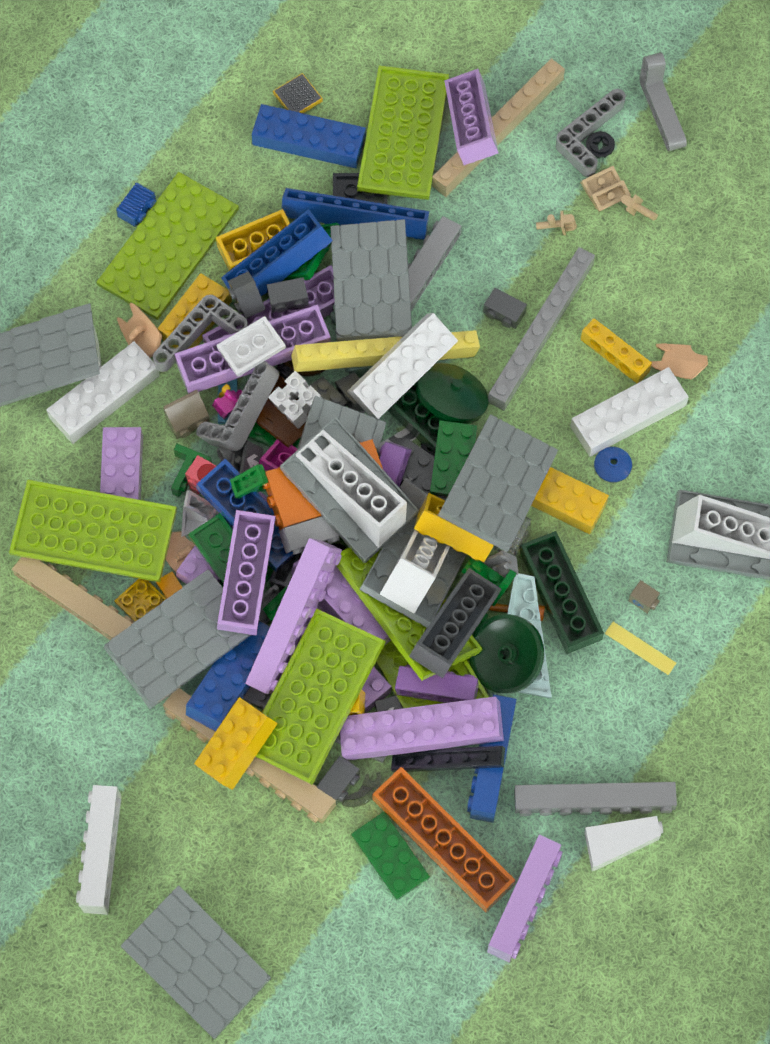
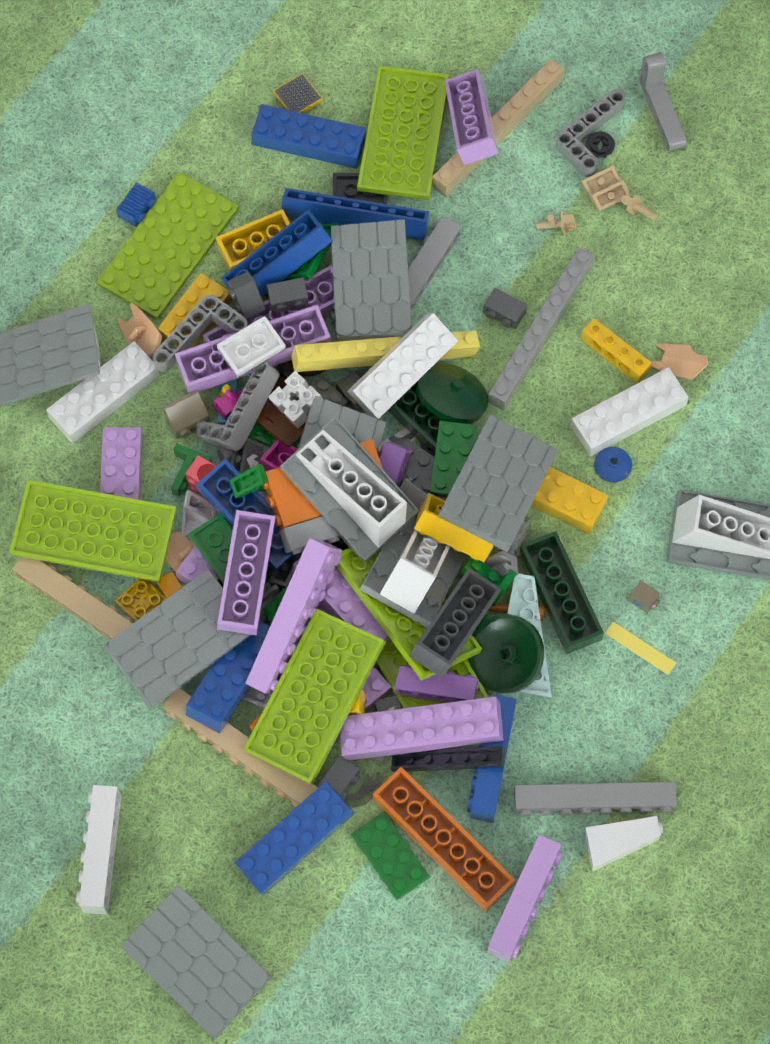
yellow brick [194,697,278,790] -> none
none -> blue brick [235,781,355,894]

